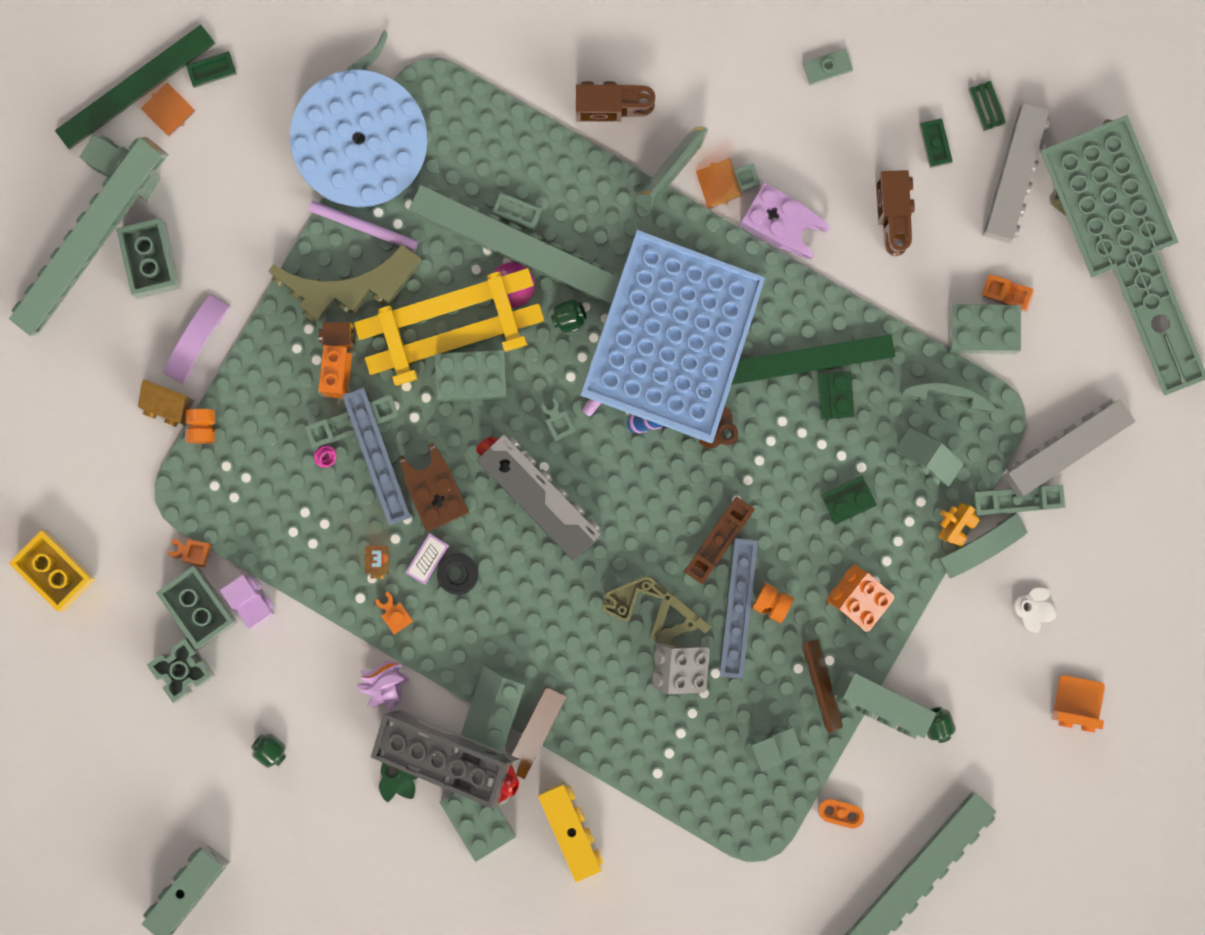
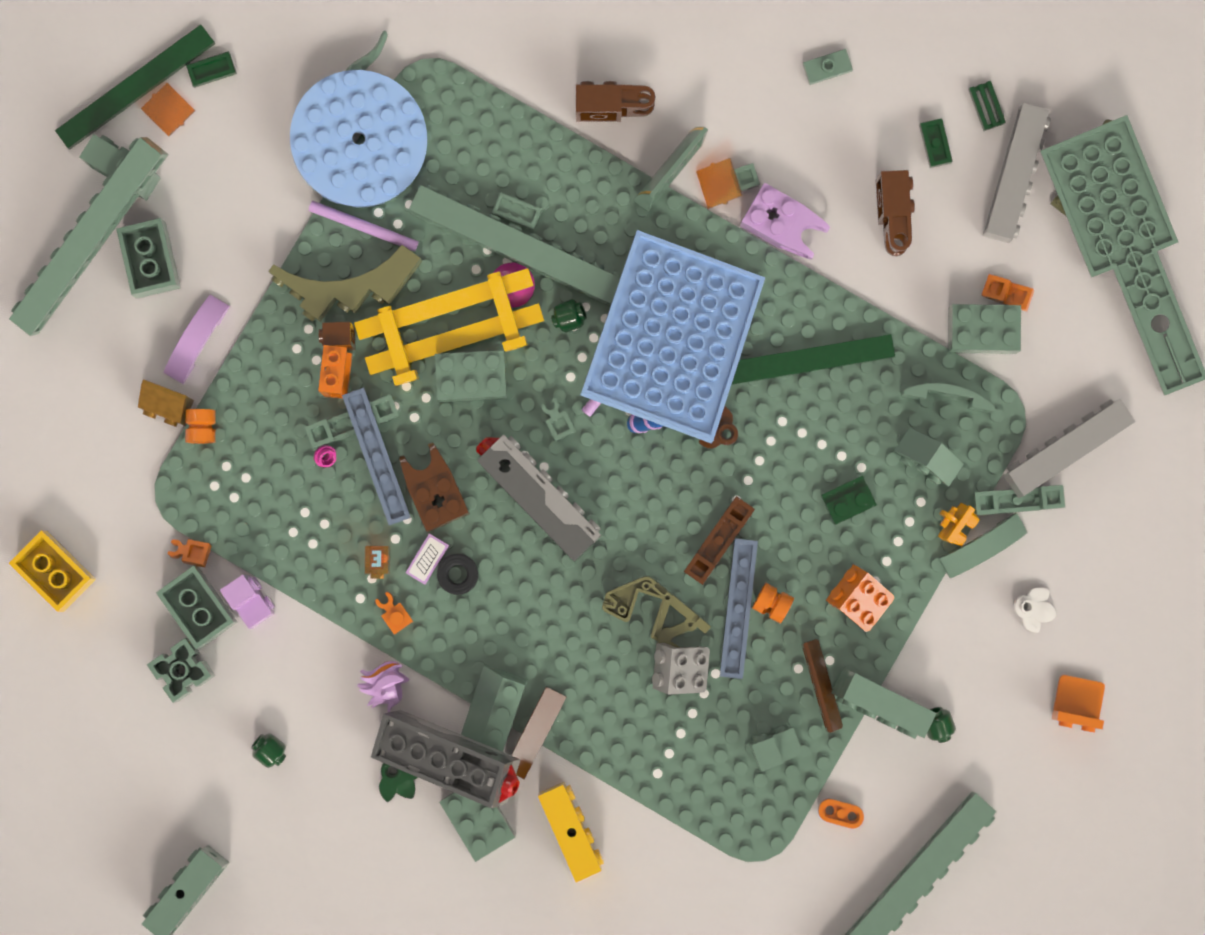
dark green plate [817,371,855,420] -> none

